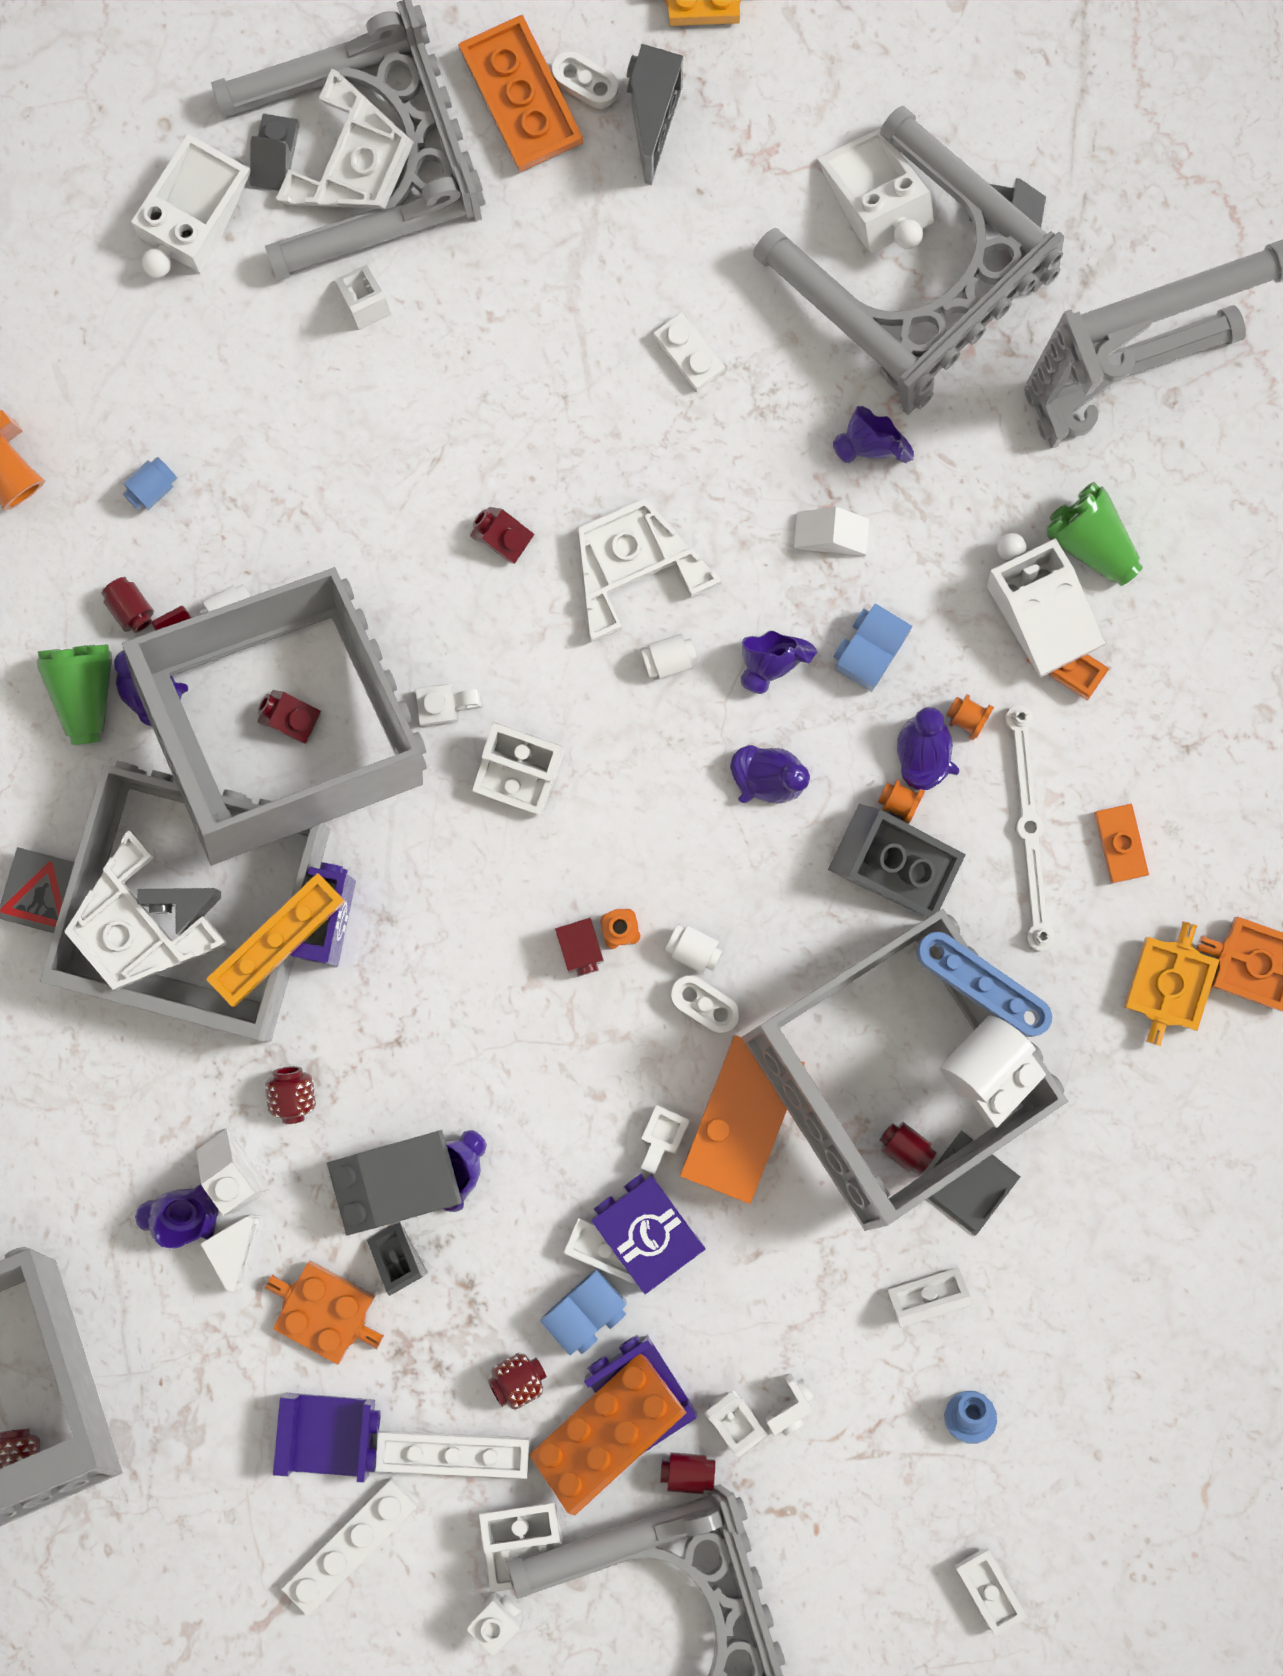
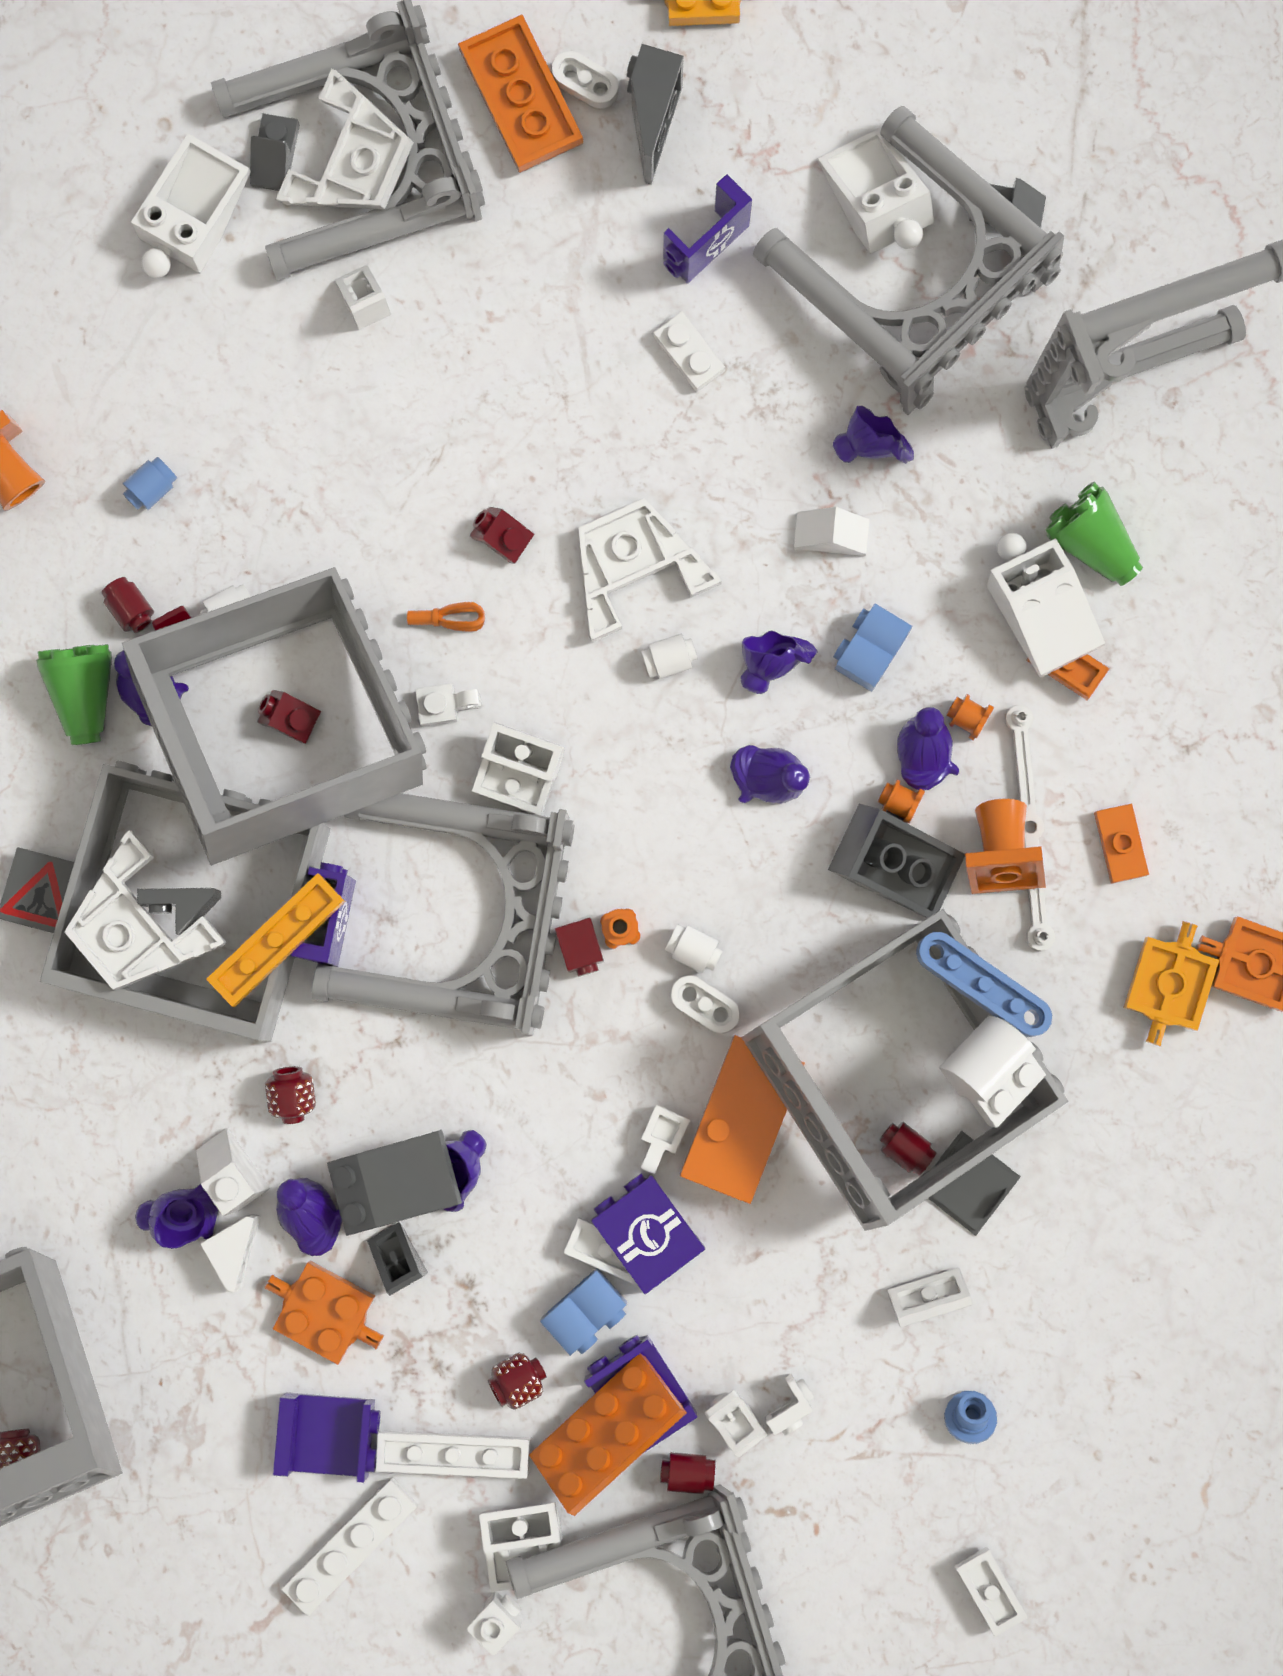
none -> dark purple hair [276,1178,342,1256]
none -> light grey arch [312,793,575,1035]
none -> orange piece [407,602,485,631]
none -> dark purple panel [663,174,752,283]
none -> orange plant [965,799,1046,894]

